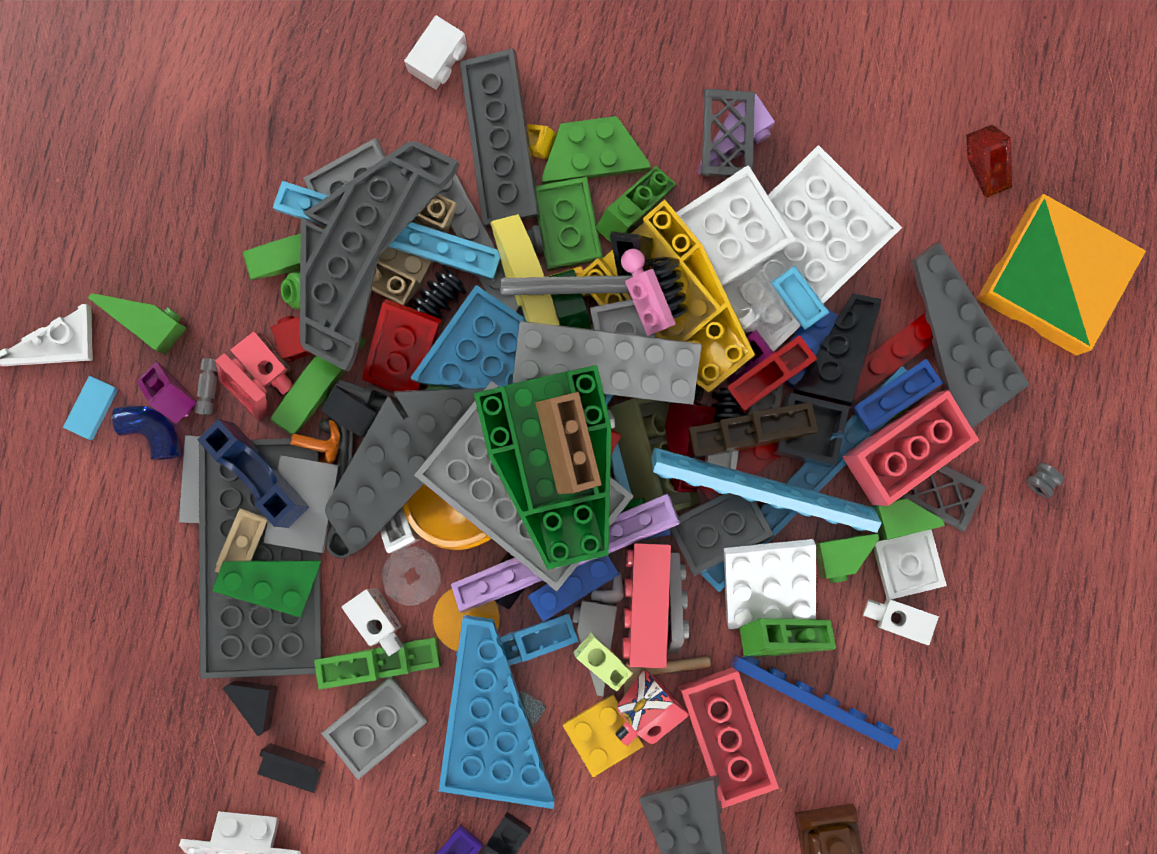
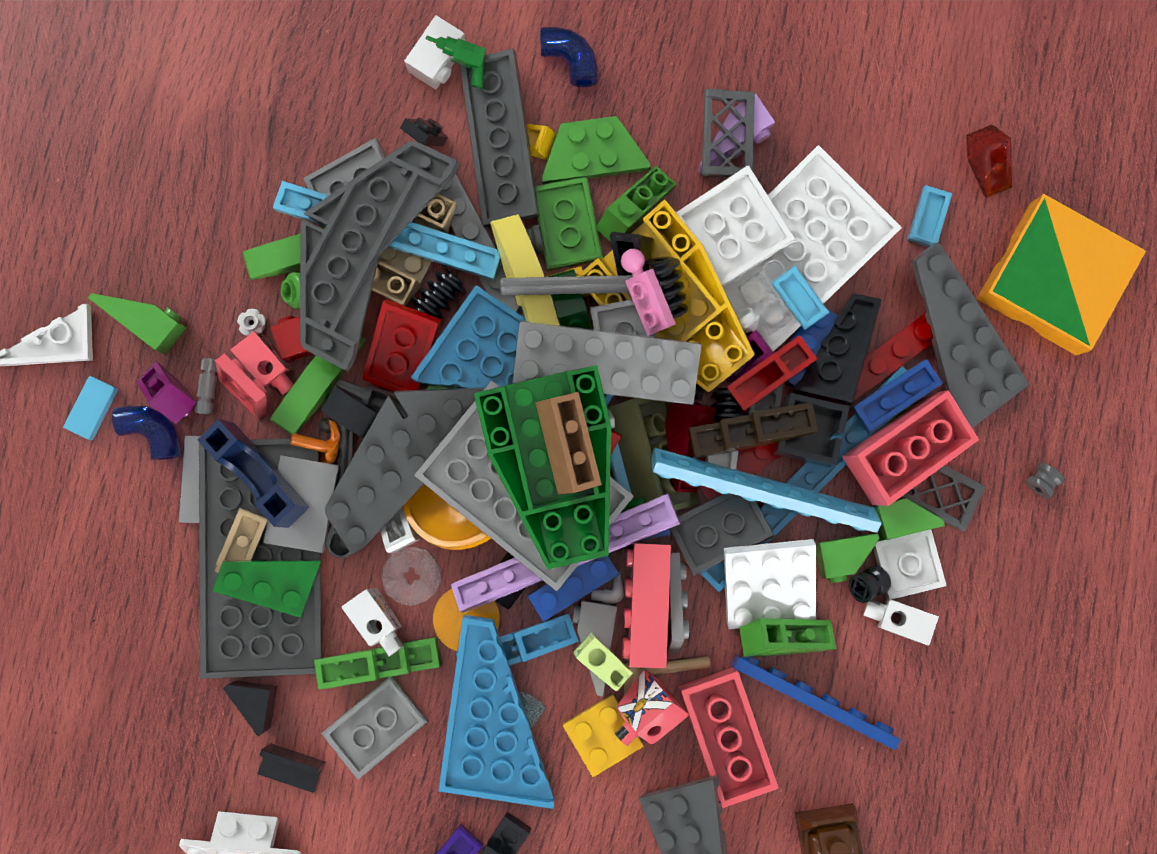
none -> white plate [237,309,266,336]
none -> black plate [400,117,448,146]
none -> green piece [425,36,486,89]
none -> clear blue cylinder [540,27,598,87]
none -> black wheel [848,565,891,603]
none -> medium azure tile [907,185,952,247]

